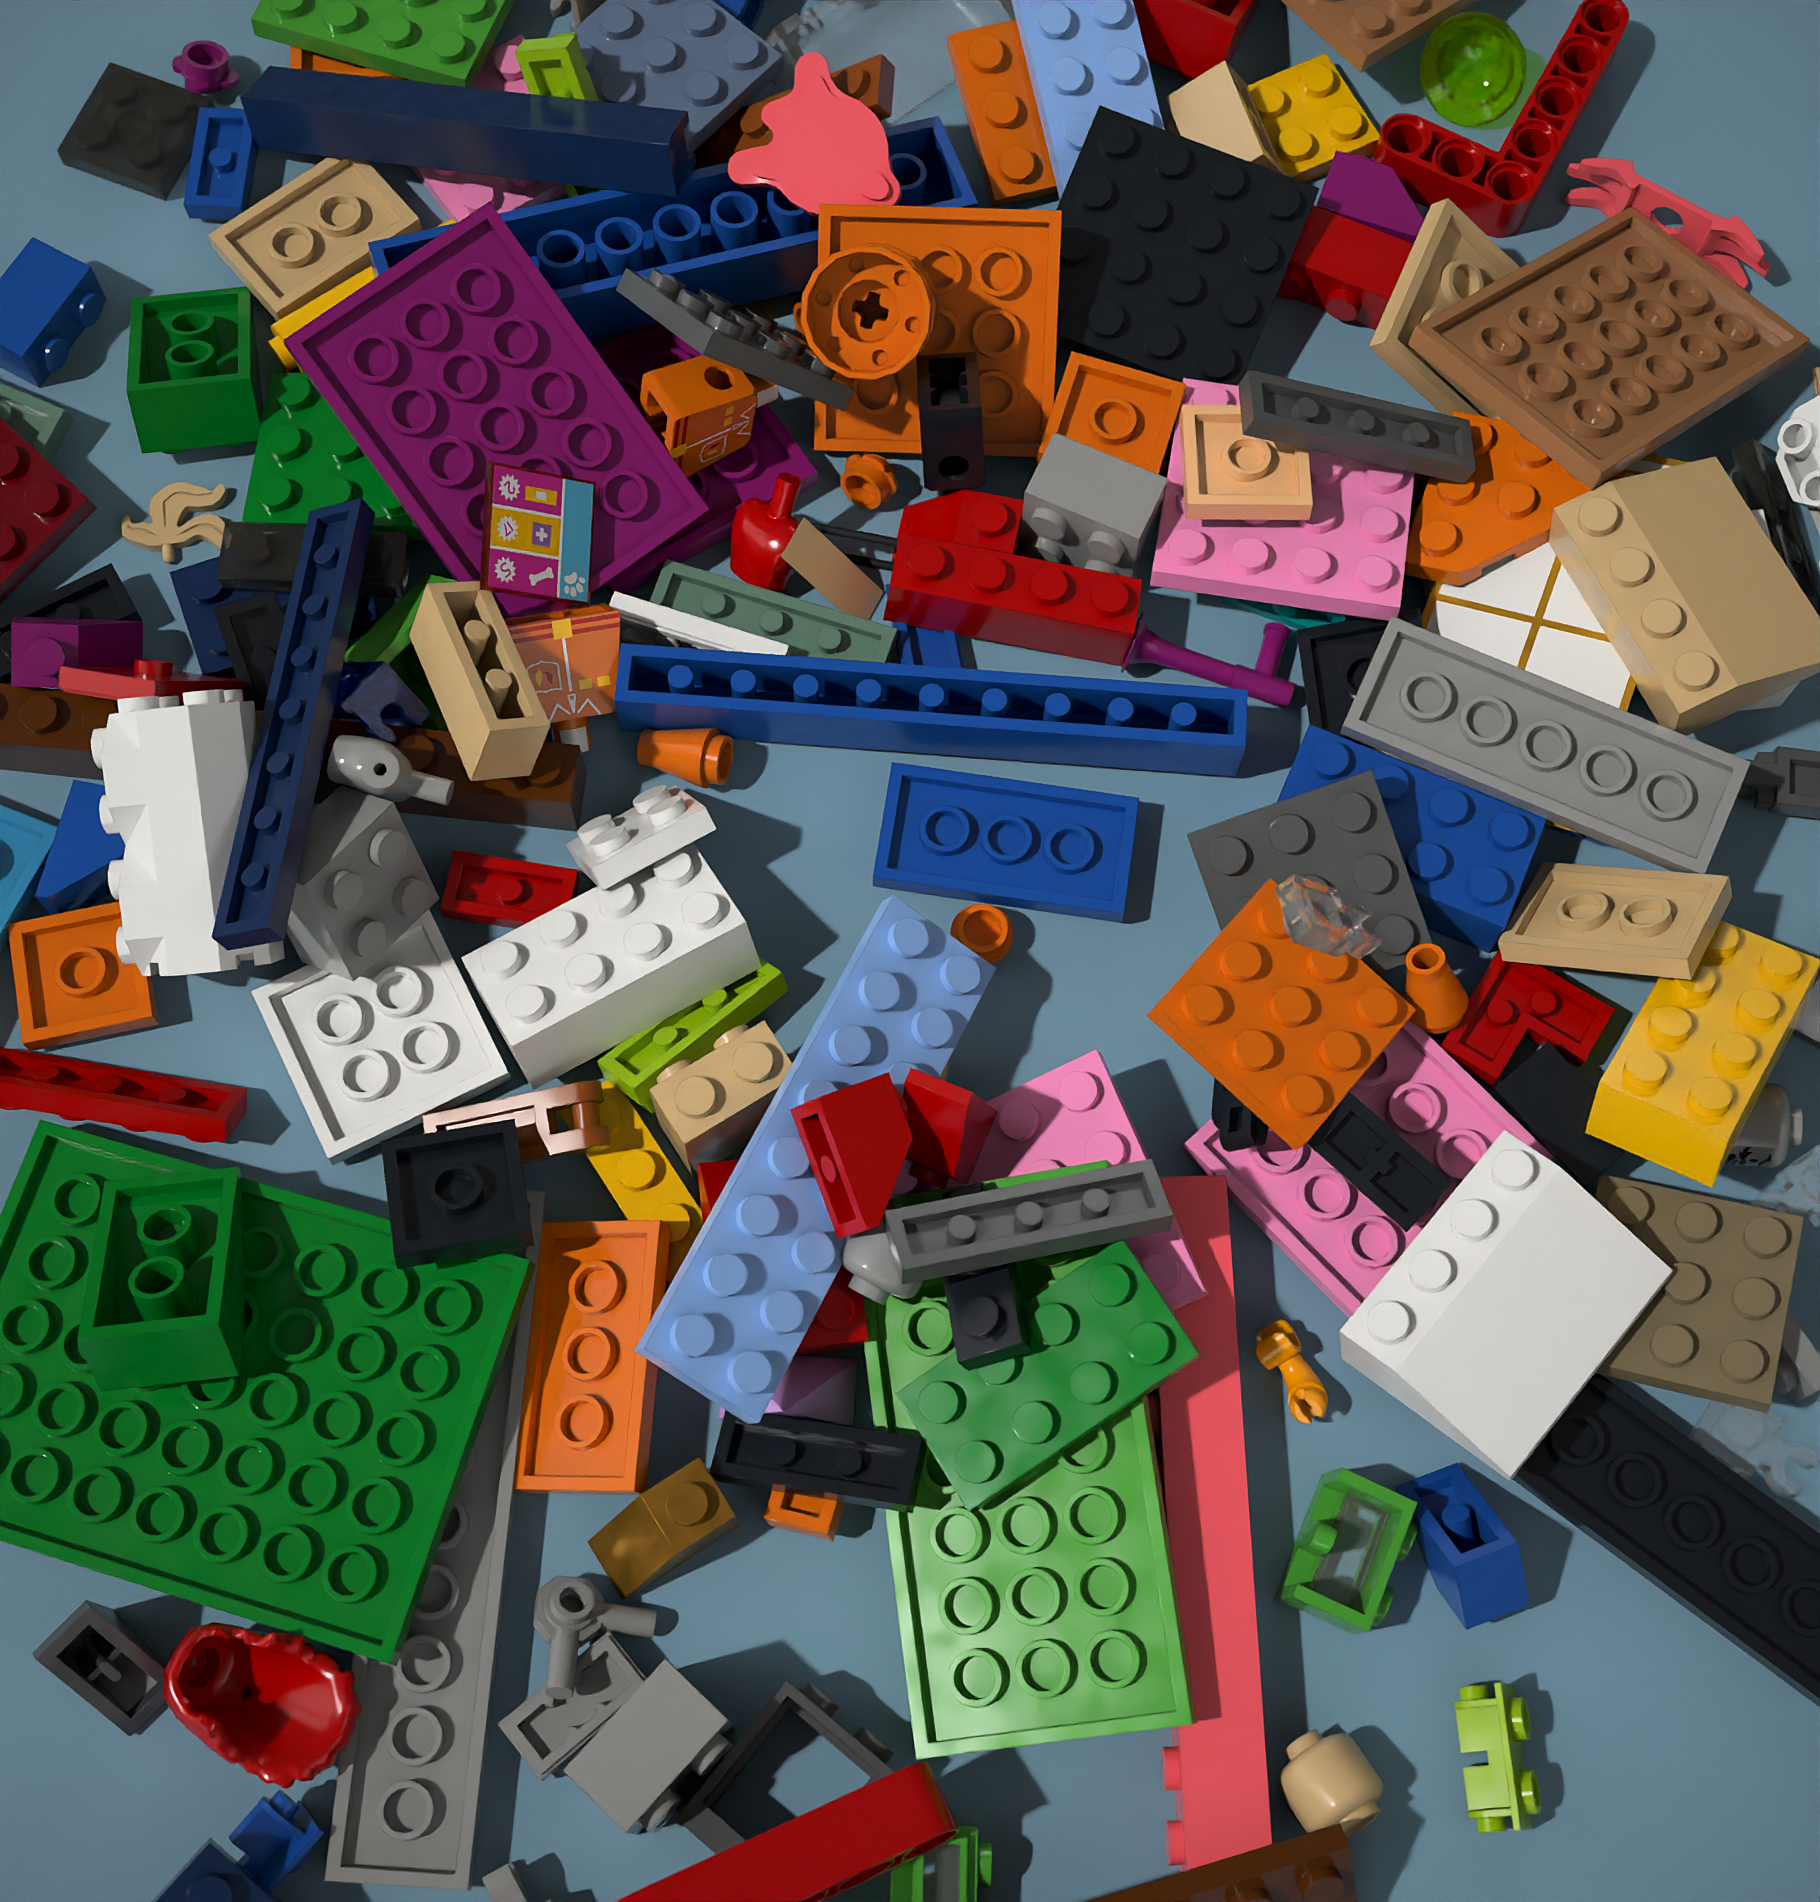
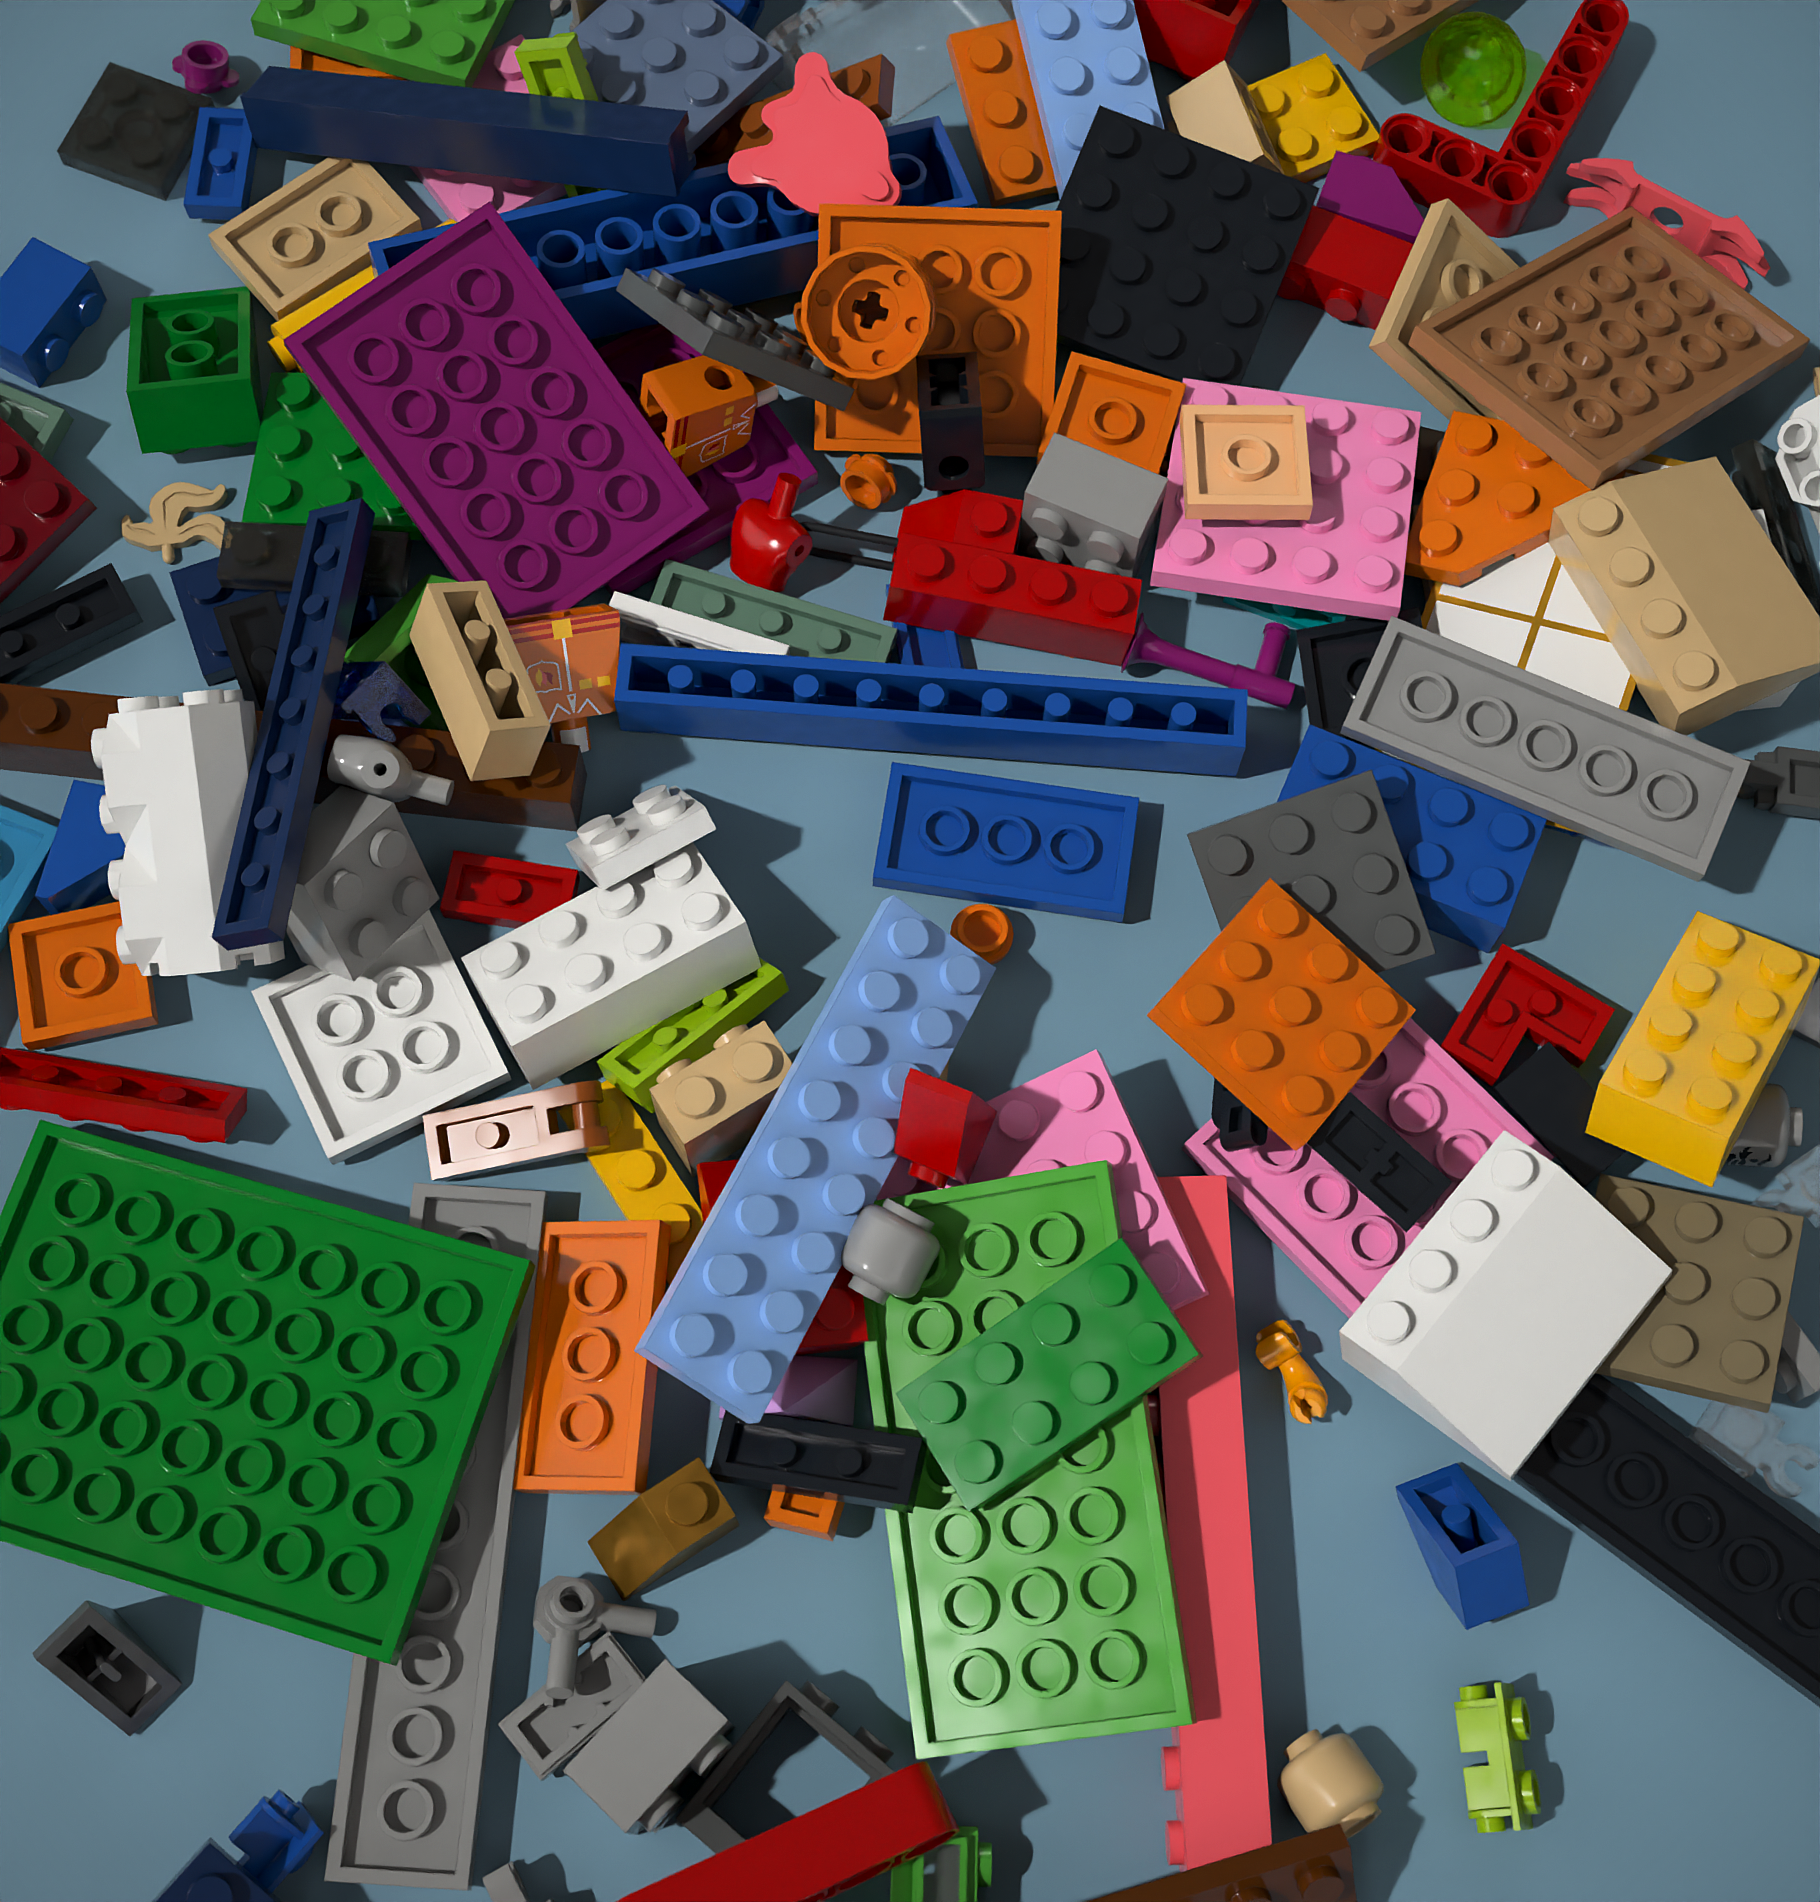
magenta slope [11,616,143,688] -> none
red plate [59,659,245,706] -> none
green slope [77,1167,245,1392] -> none
red piece [164,1622,362,1789] -> none
black plate [381,1119,534,1269] -> none
piece [479,461,596,607] -> none
orange cone [637,728,734,789] -> none
tan sticker [781,517,884,620] -> none
red slope [790,1072,913,1239] -> none
dark grey plate [883,1159,1174,1285] -> none
black hinge [942,1181,1032,1371] -> none
dark grey plate [1238,369,1476,483] -> none
bright green window [1273,1467,1418,1634] -> none
clear plate [1275,874,1383,959] -> none
orange cone [1404,943,1468,1034] -> none
tan plate [1498,862,1733,980] -> none

